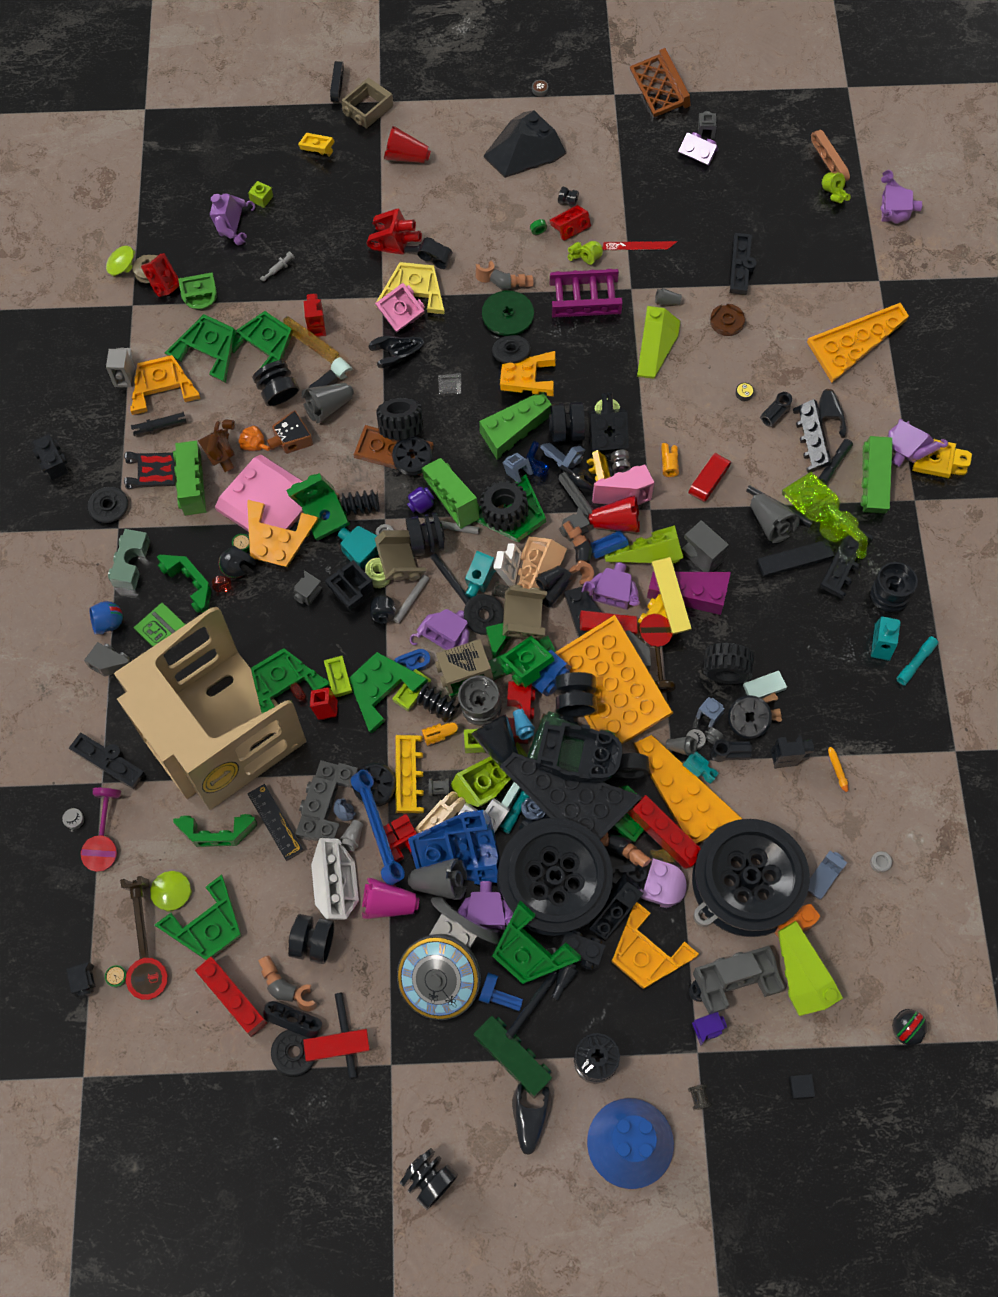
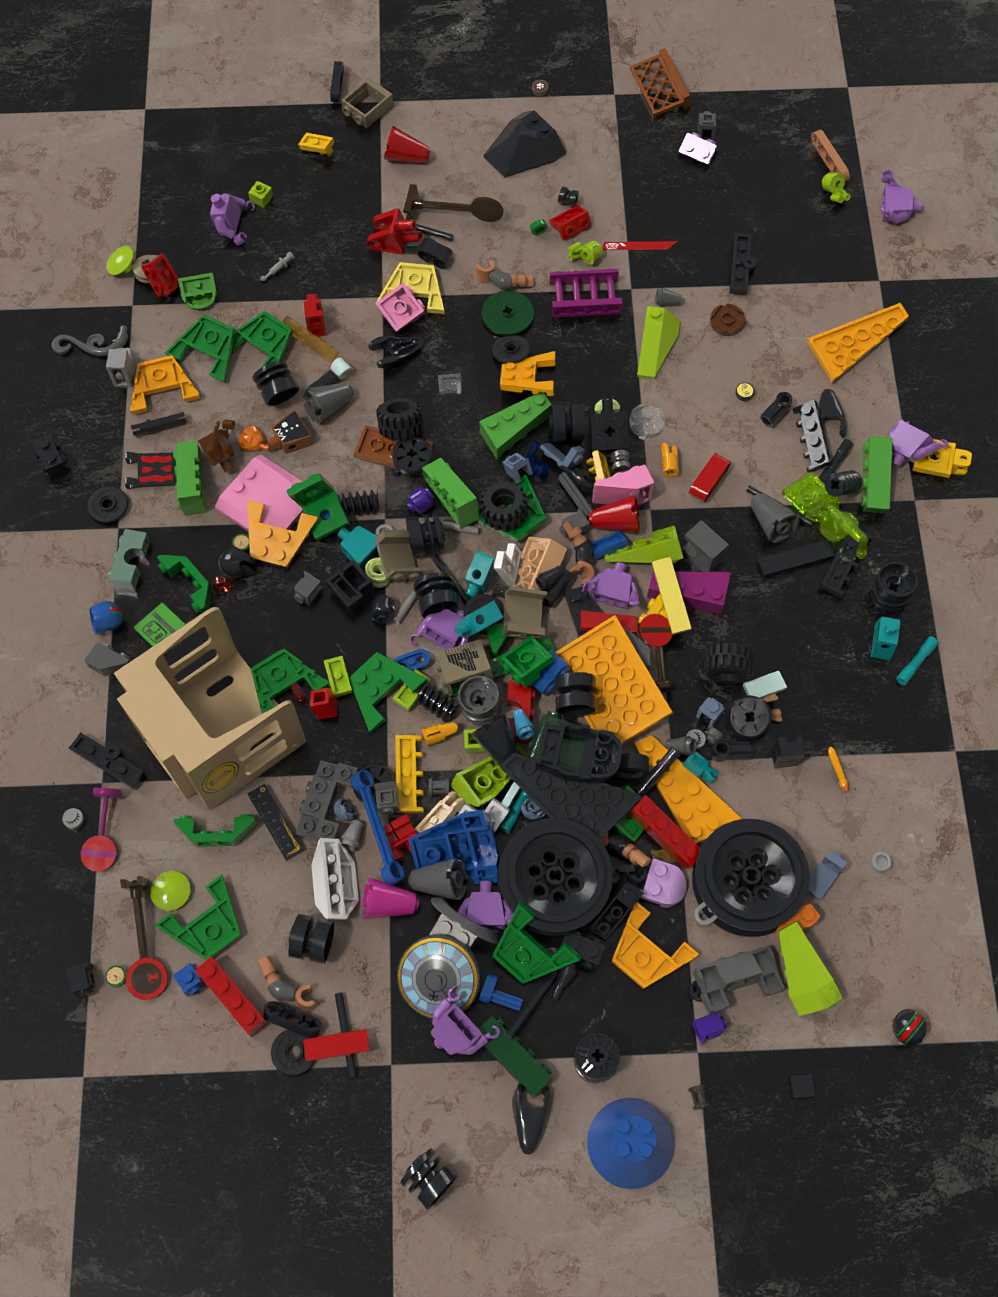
none -> dark grey plant [52,326,128,356]
none -> blue bracket [173,963,205,997]
none -> dark grey window [374,781,400,815]
none -> dark brown piece [403,184,504,222]
none -> black wheel [413,572,460,619]
none -> black bar [415,224,453,241]
none -> medium lavender torso [431,986,500,1055]
none -> teal torso [455,601,503,637]
none -> clear plate [629,404,665,440]
none -> black pin [634,746,681,797]
none -> black piece [825,470,862,497]

